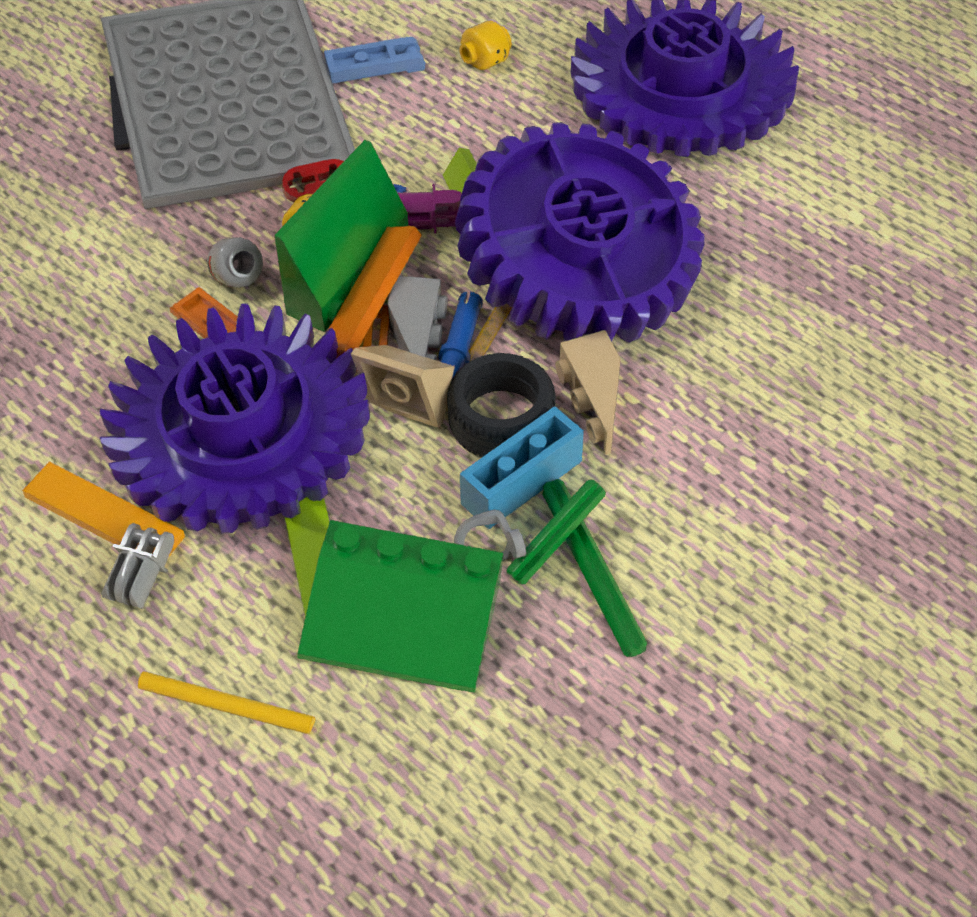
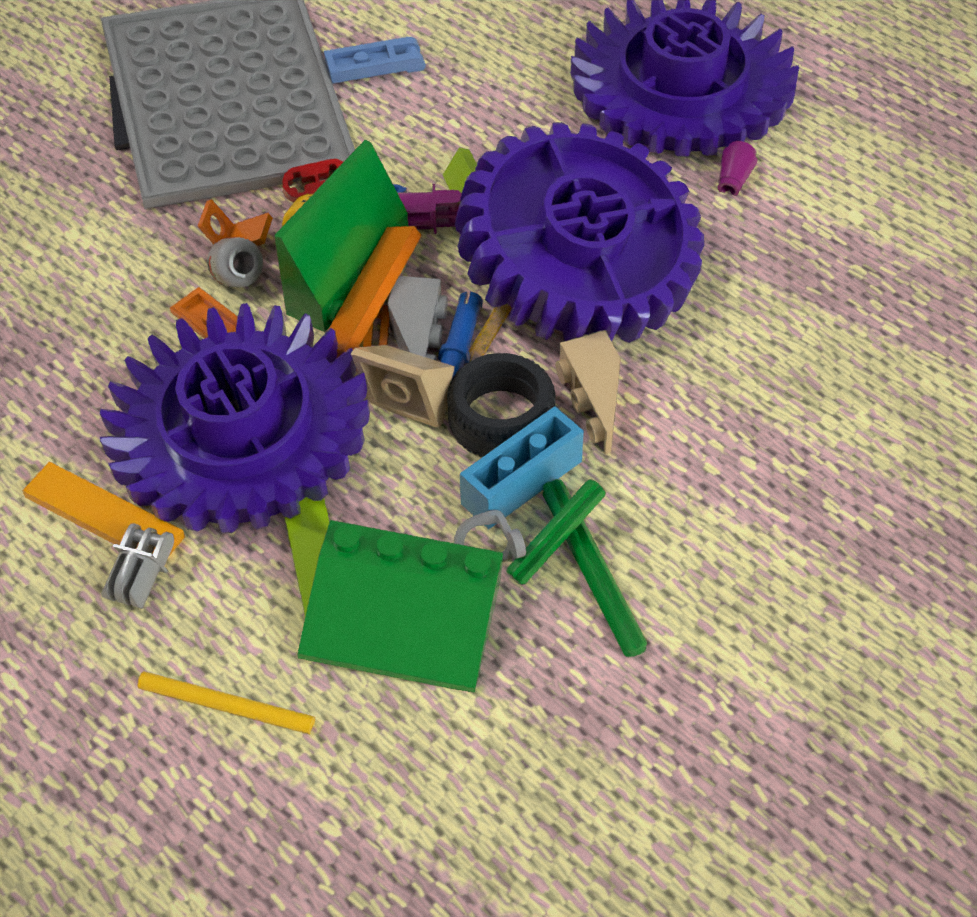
yellow head [459,21,512,70] -> none
none -> orange bracket [198,199,273,246]
none -> magenta cone [717,141,757,196]

